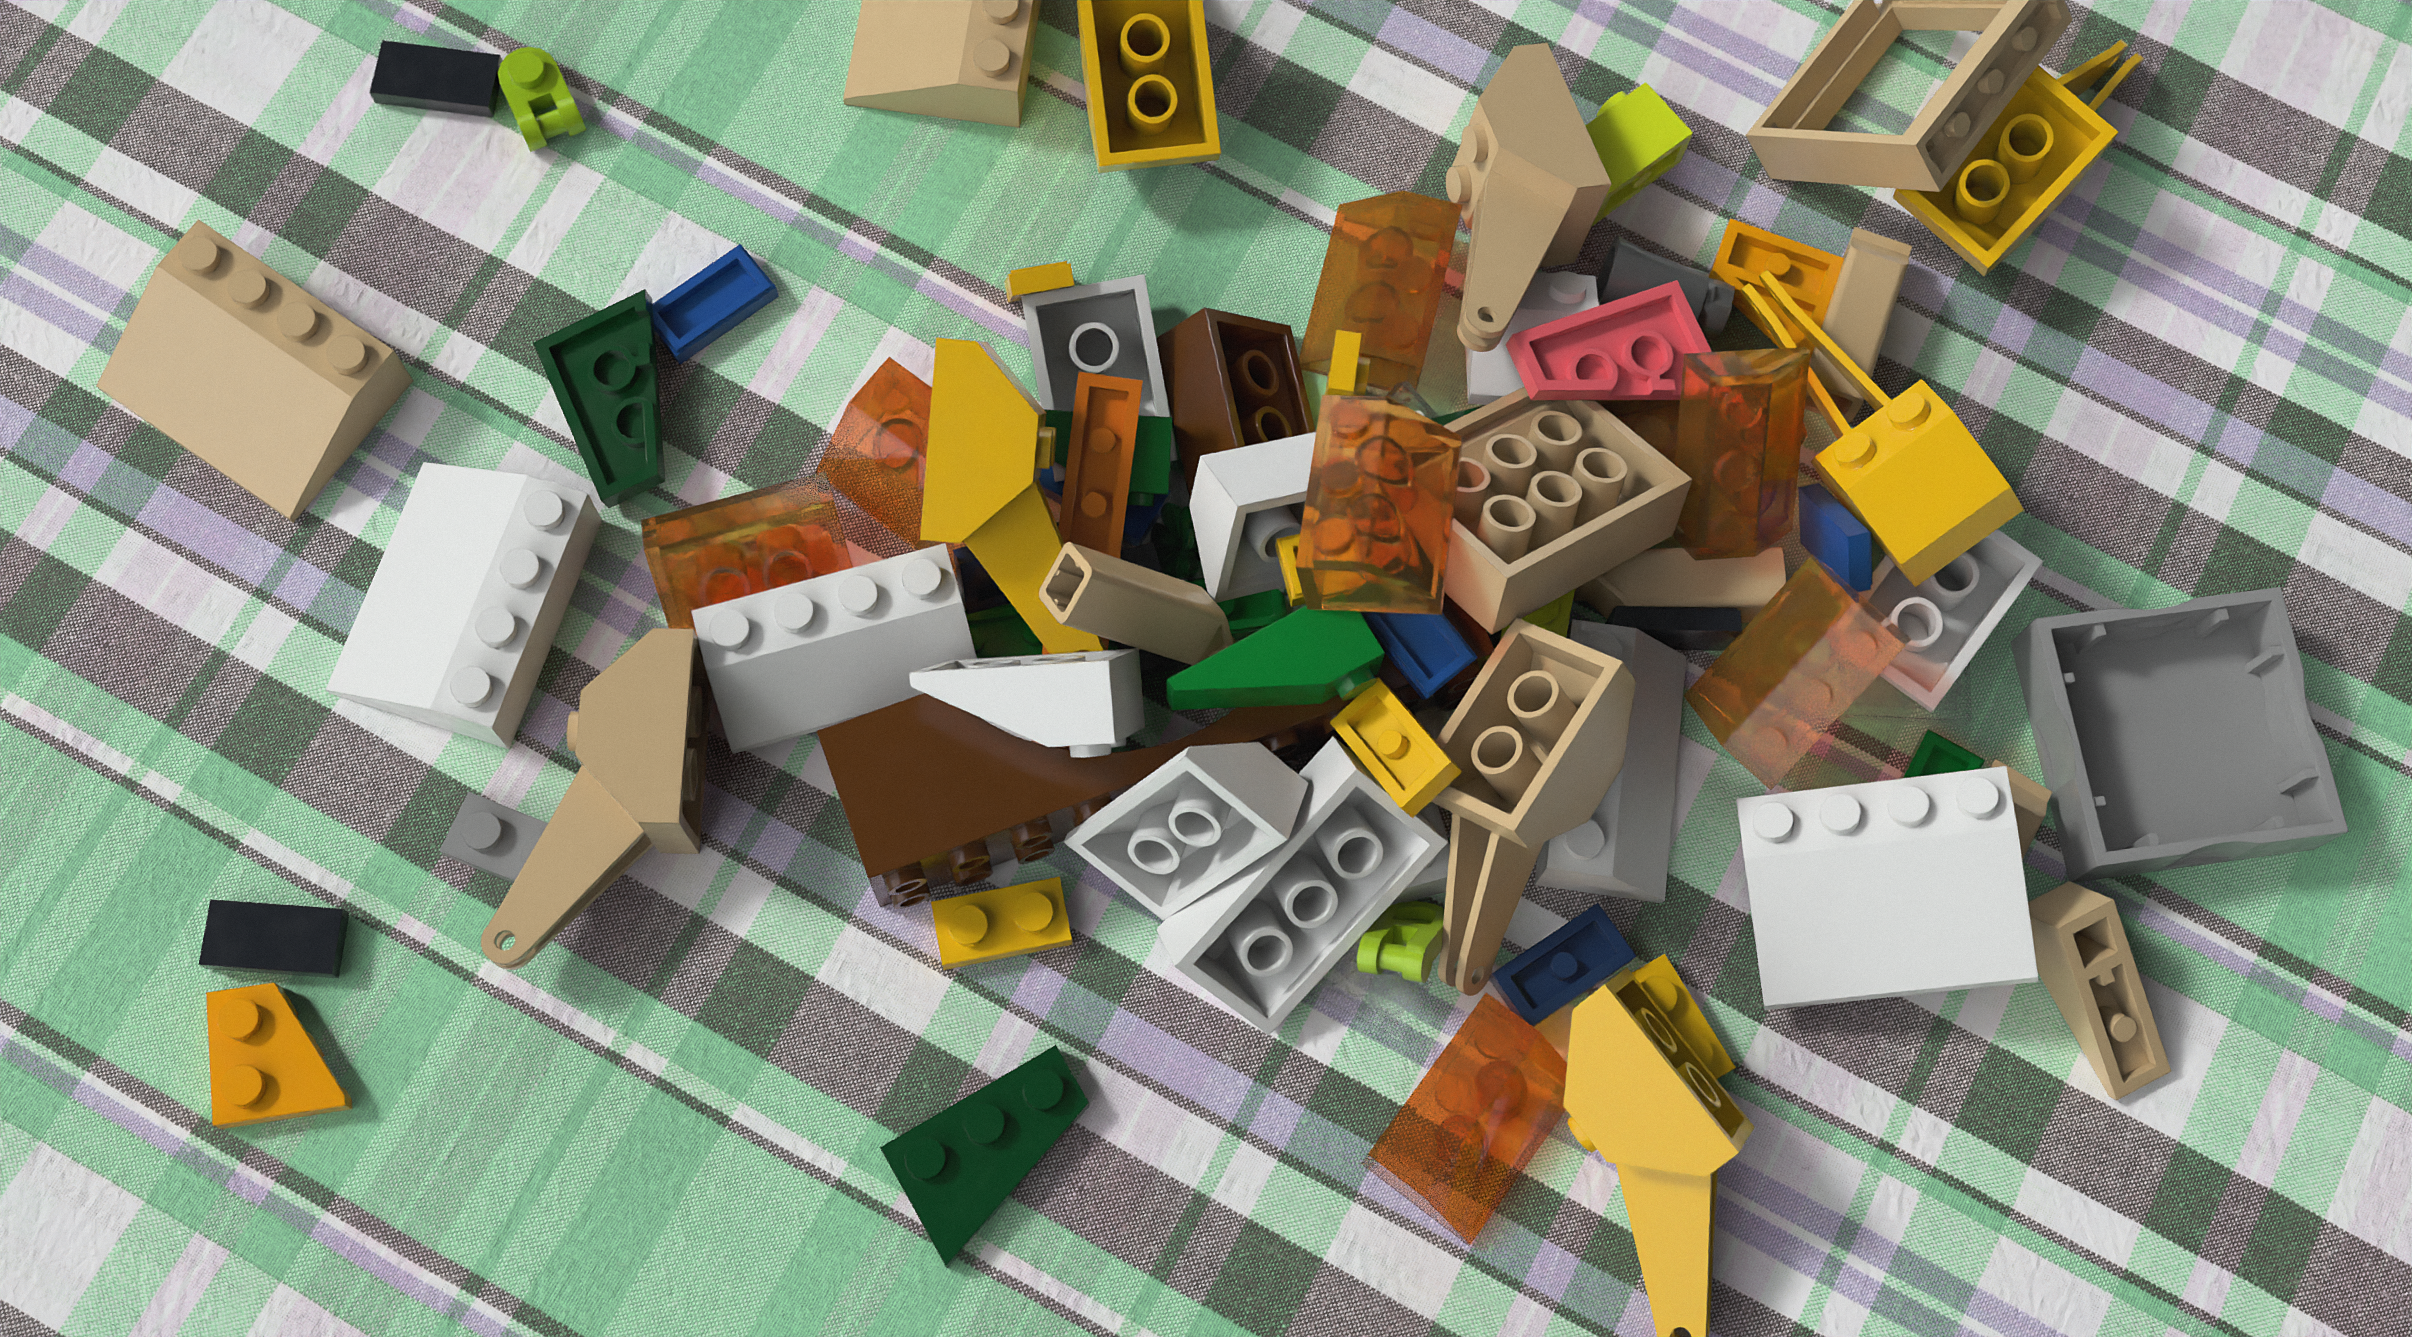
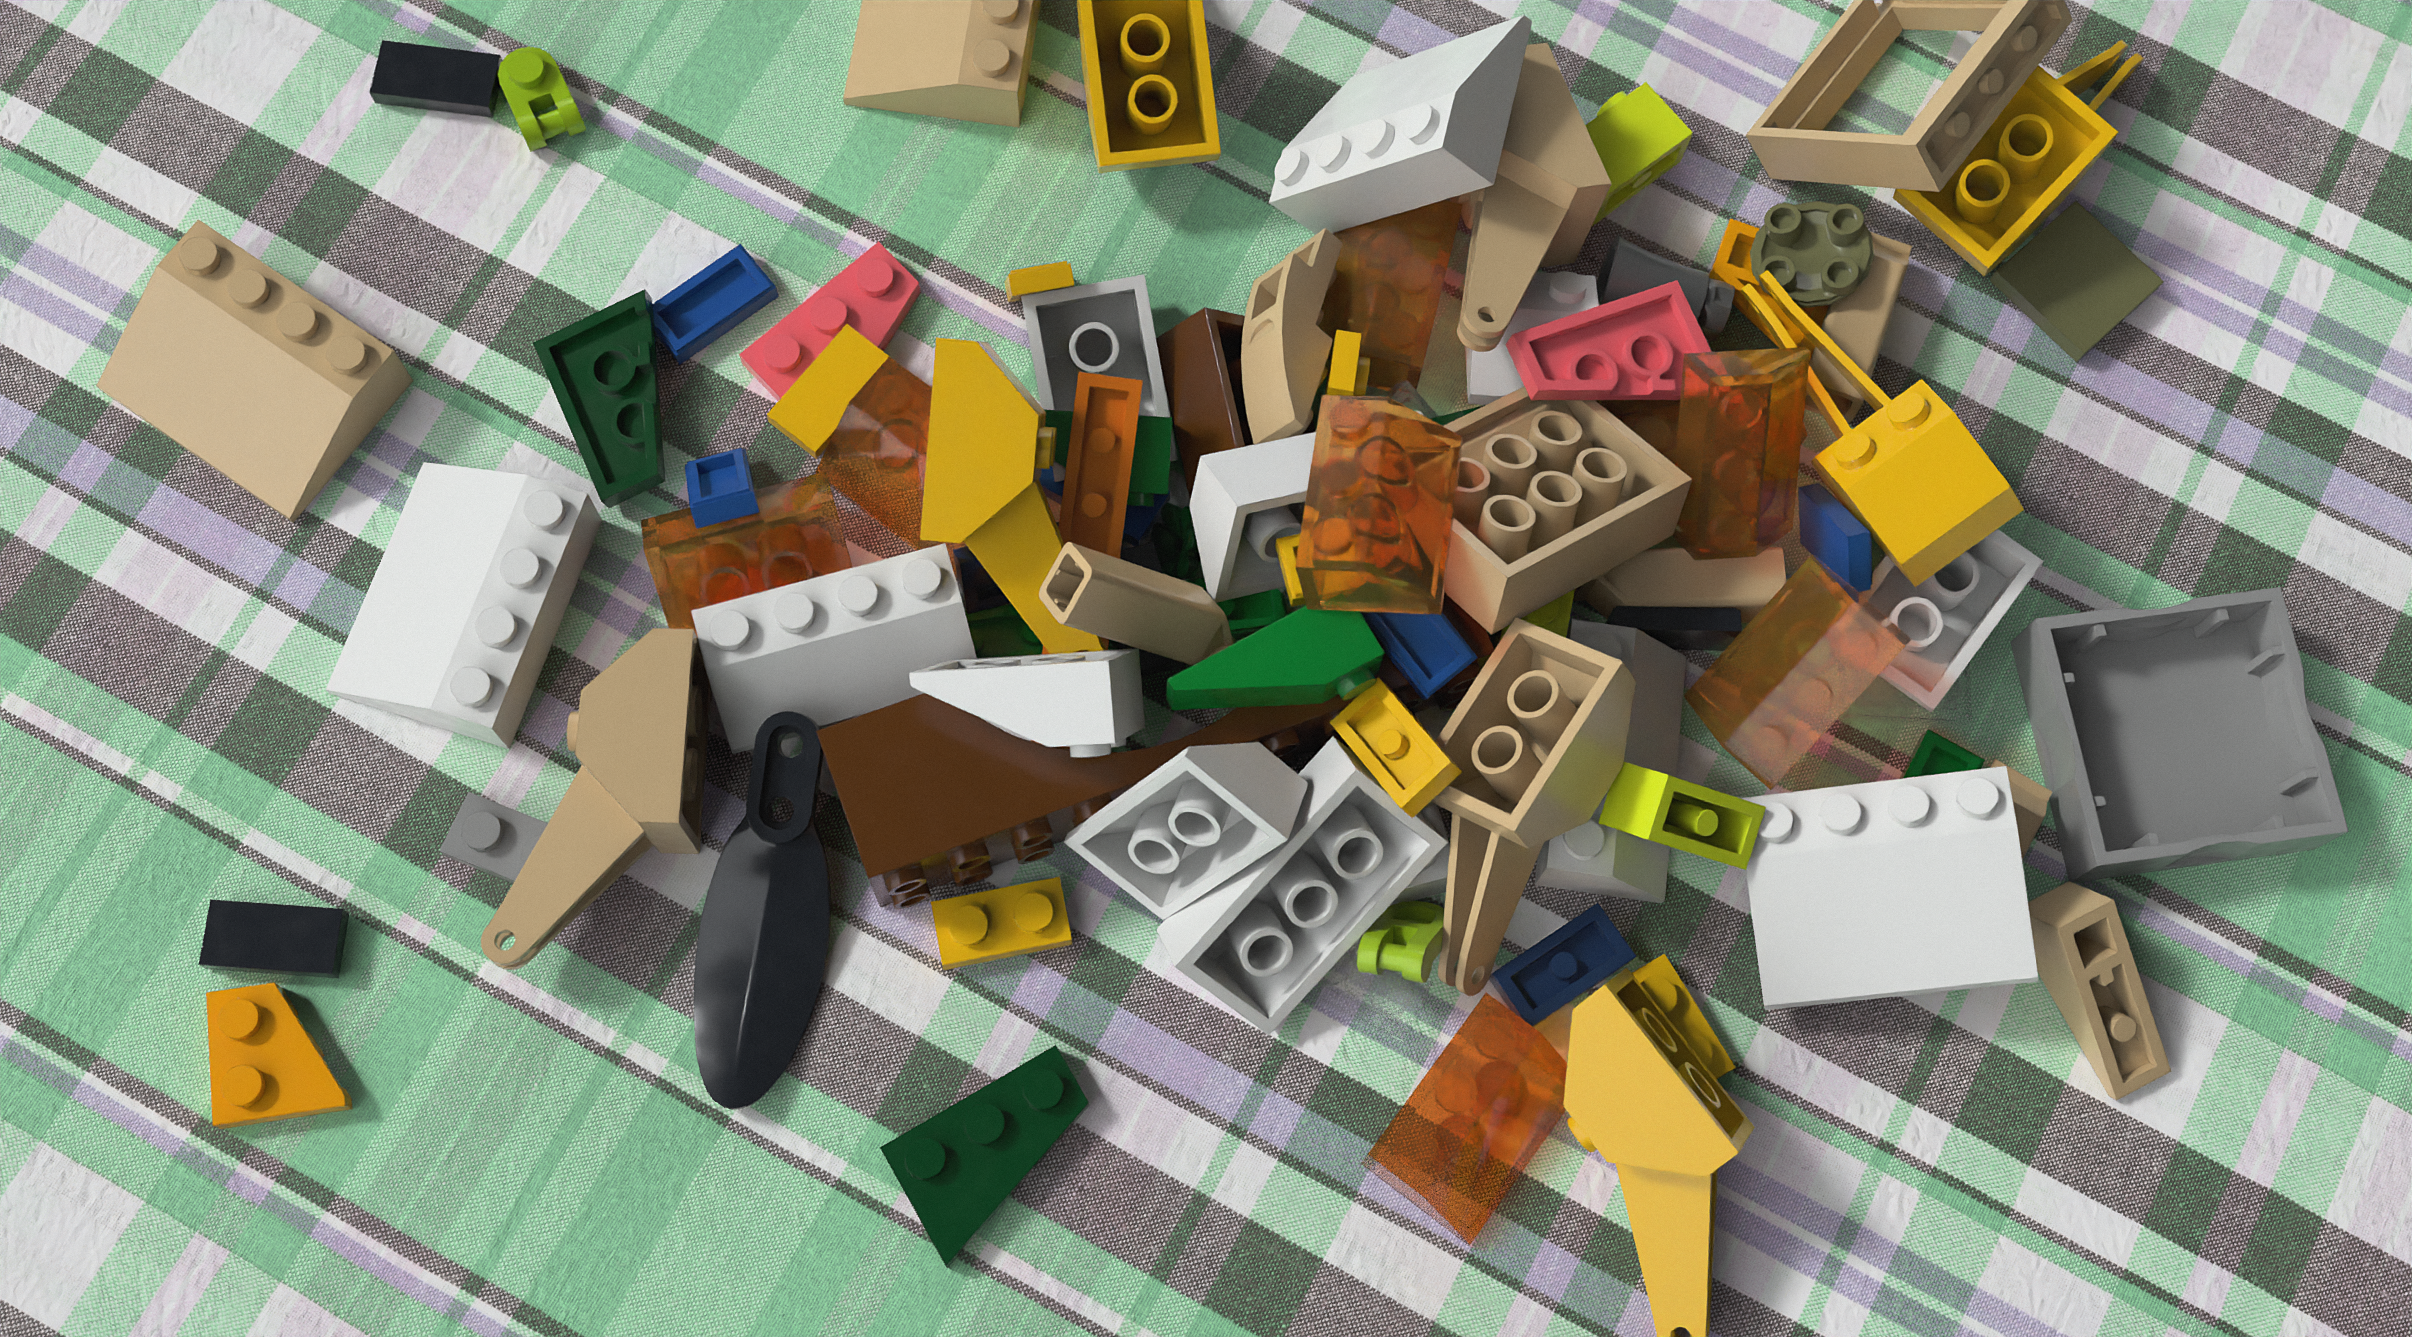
none -> blue tile [684,448,760,529]
none -> black plant [694,711,831,1110]
none -> coral wing [739,241,921,401]
none -> yellow tile [766,324,896,459]
none -> tan slope [1241,228,1343,445]
none -> white slope [1269,15,1532,234]
none -> neon yellow brick [1598,762,1766,870]
none -> olive dish [1750,201,1874,308]
none -> olive tile [1989,201,2164,363]

